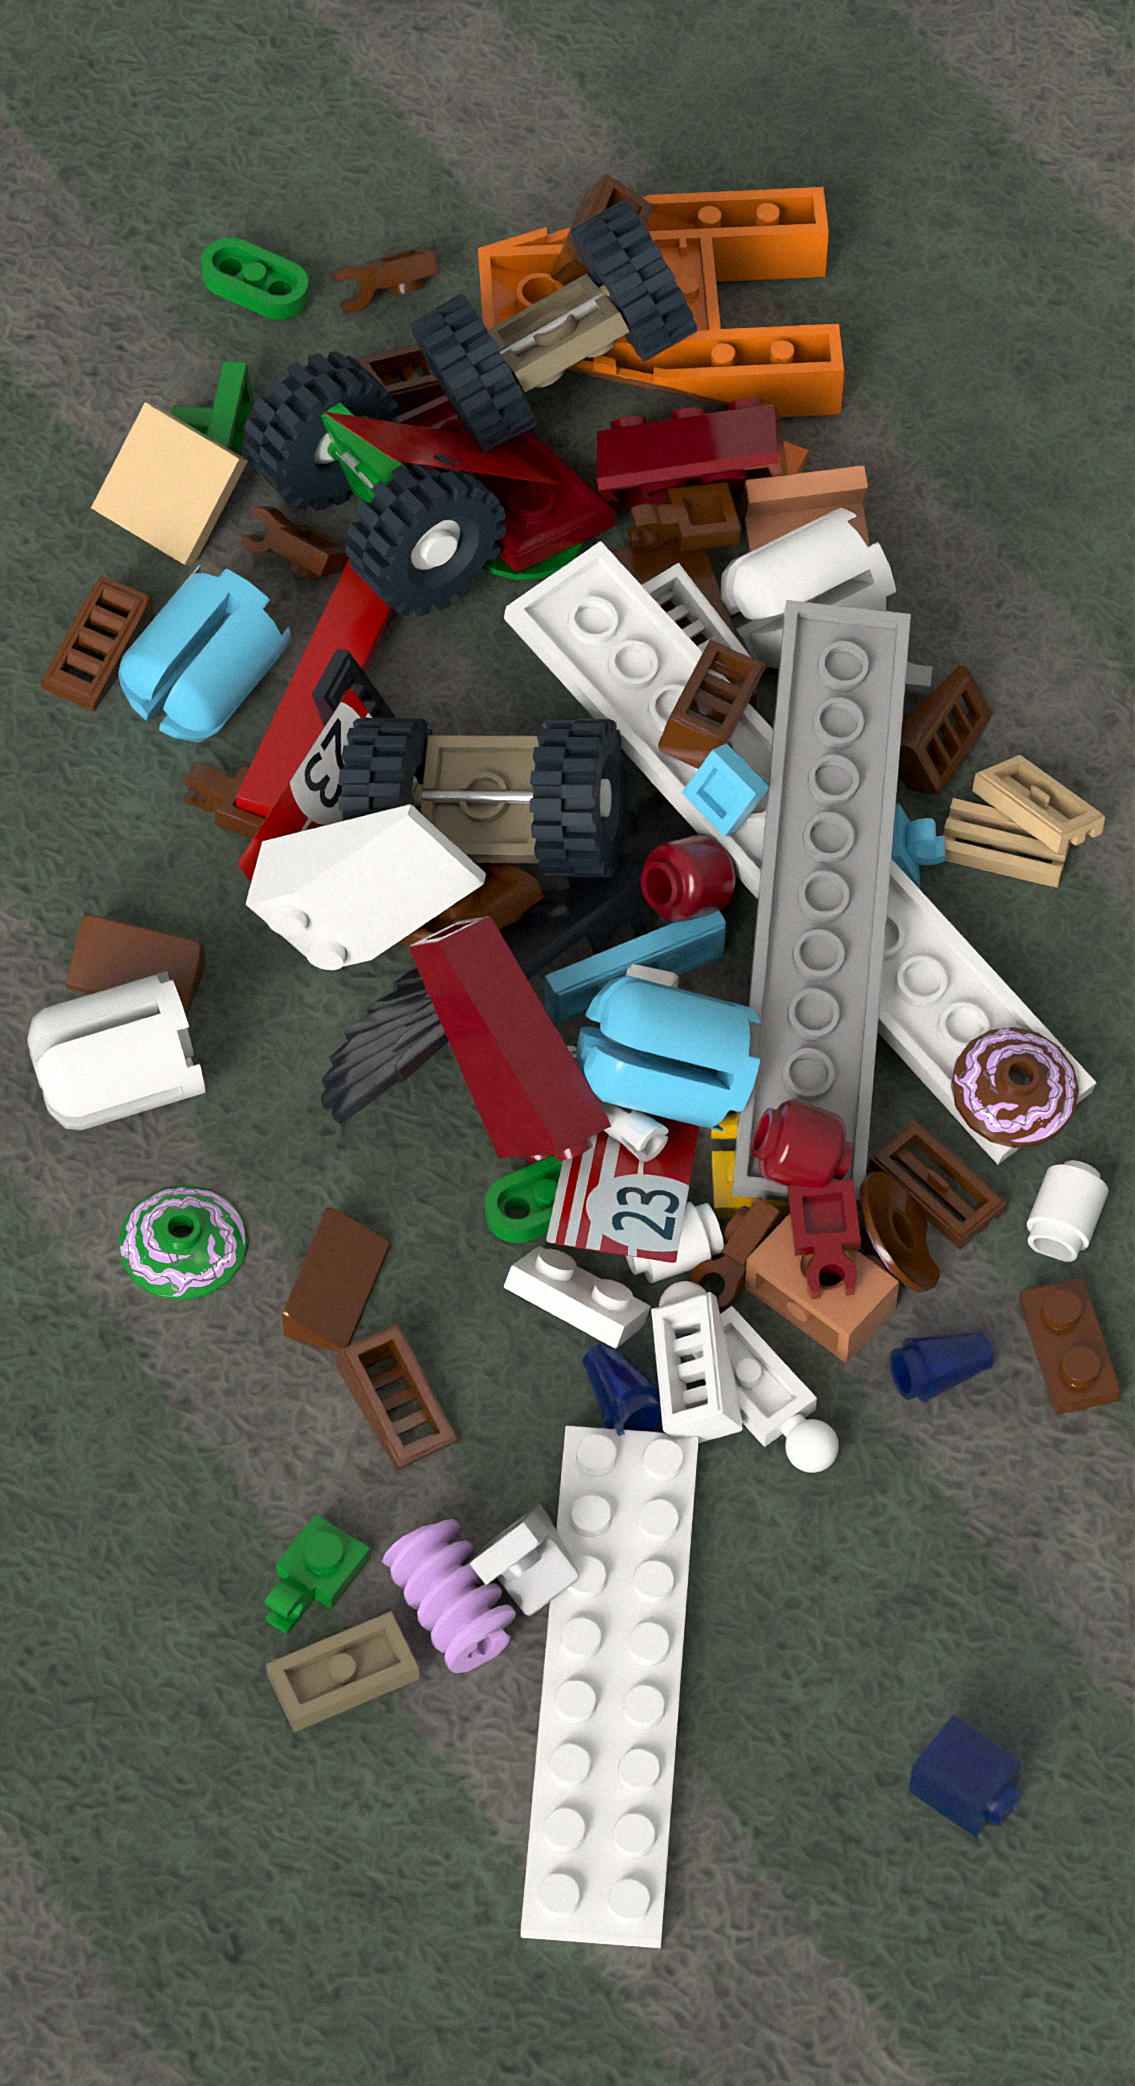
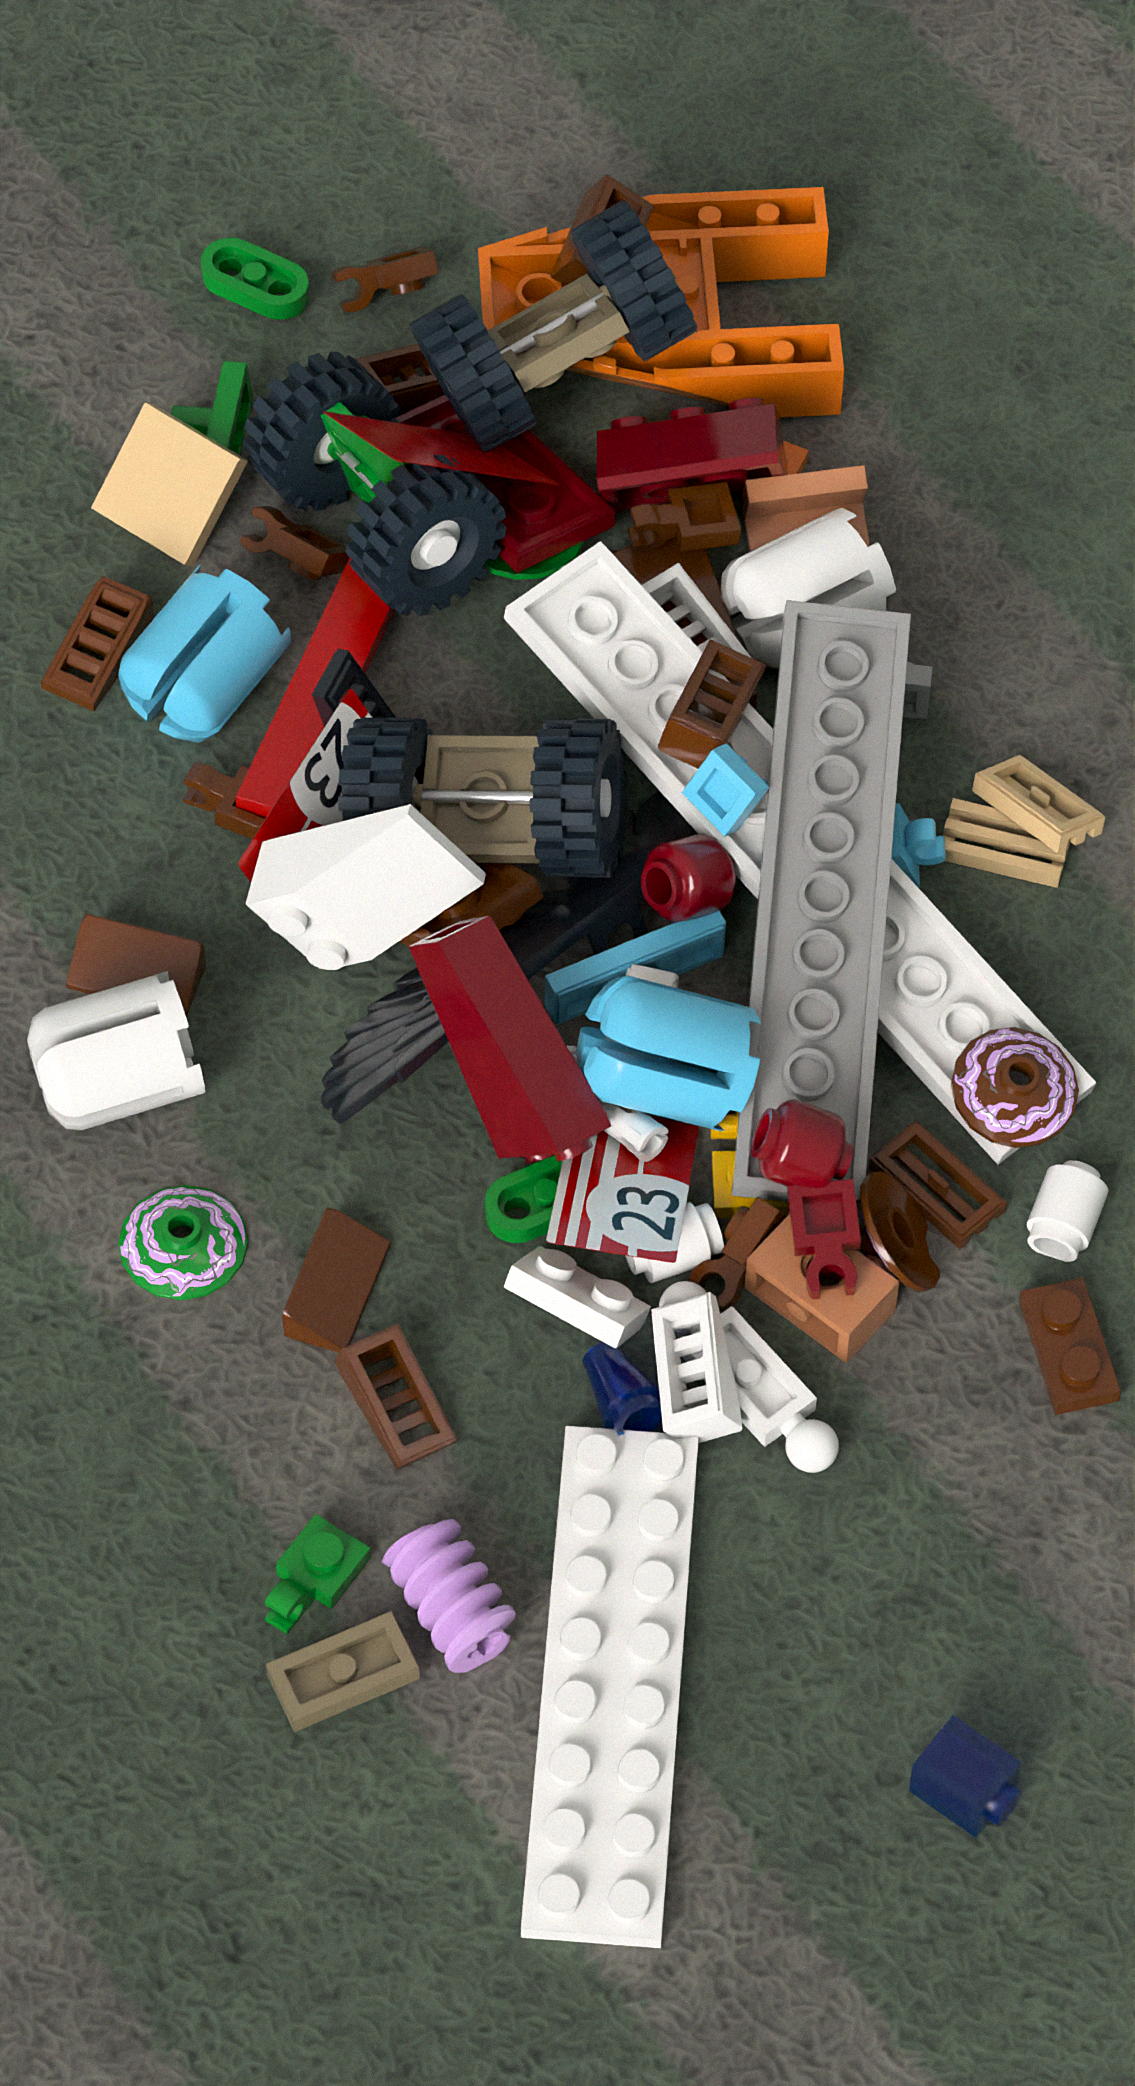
slope [469,1503,579,1616] -> none
clear blue cone [890,1331,994,1402] -> none
reddish brown slope [898,666,992,794] -> none

